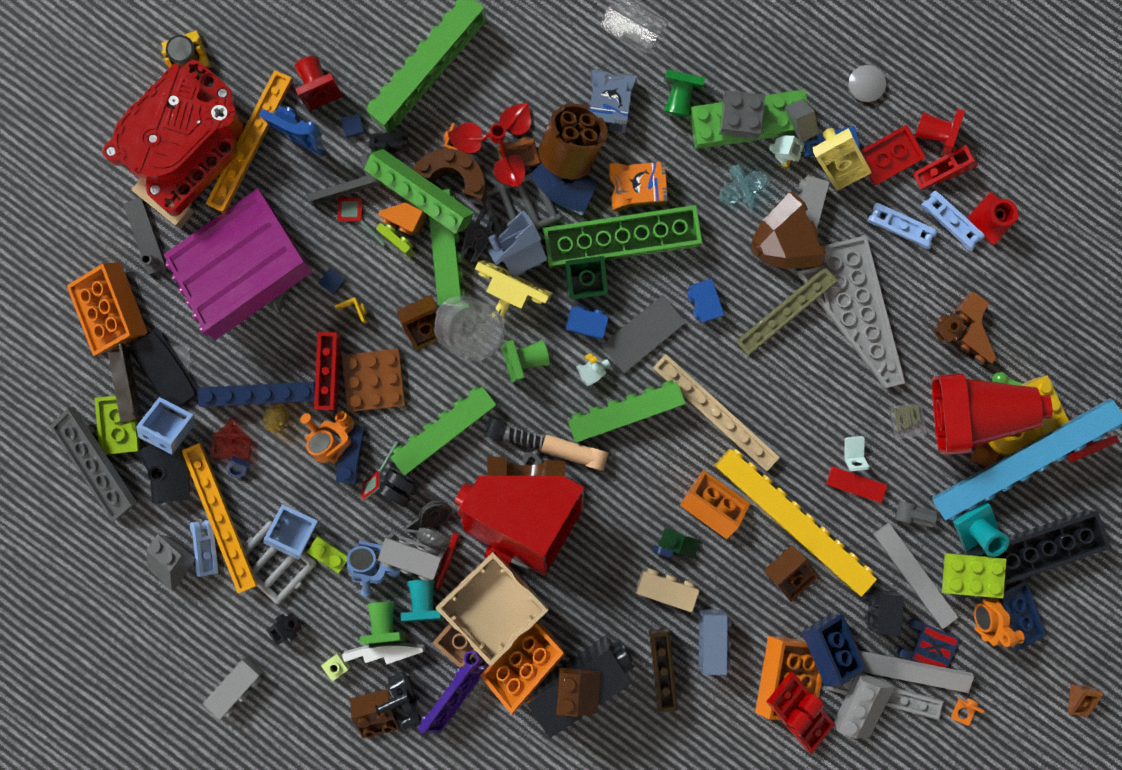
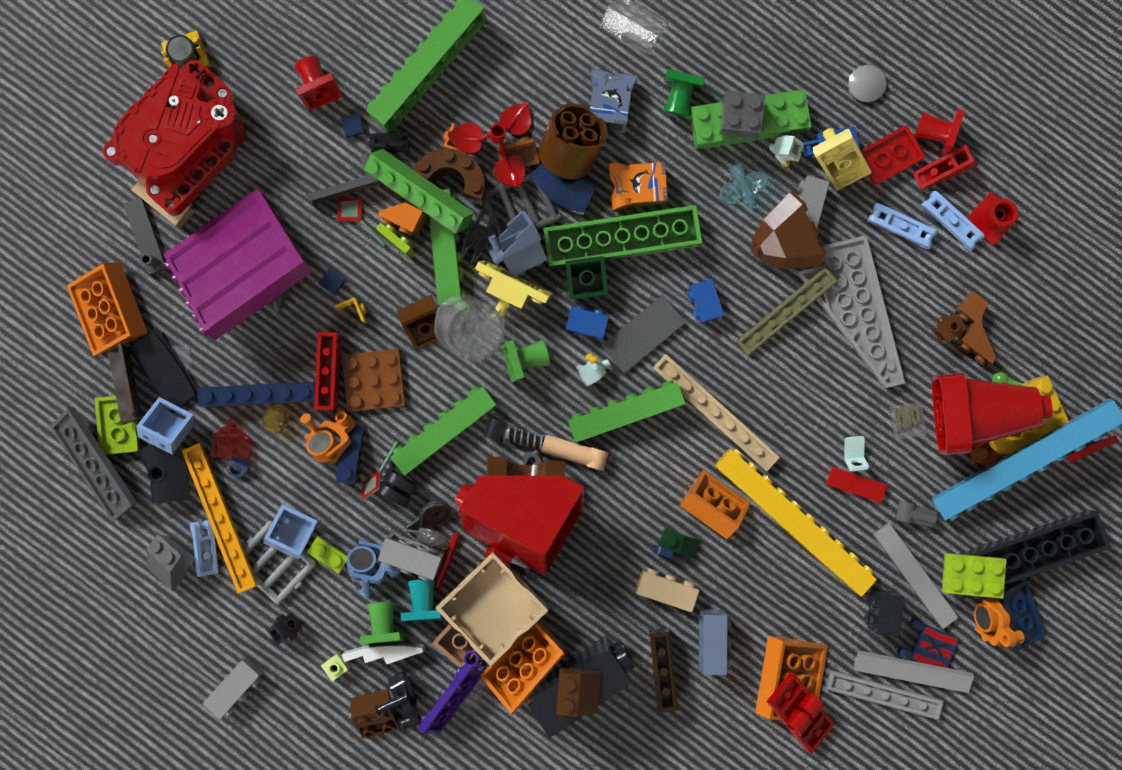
light orange plate [206,70,293,213] -> none
blue slope [259,106,326,157] -> none
reddish brown slope [764,545,819,602] -> none
dark grey slope [784,99,819,143] -> none
dark blue brick [802,614,866,686] -> none
light grey slope [834,672,895,739] -> none
orange bracket [951,698,985,726] -> none
teal plant [953,501,1009,557] -> none
dark orange slope [1068,684,1103,717] -> none

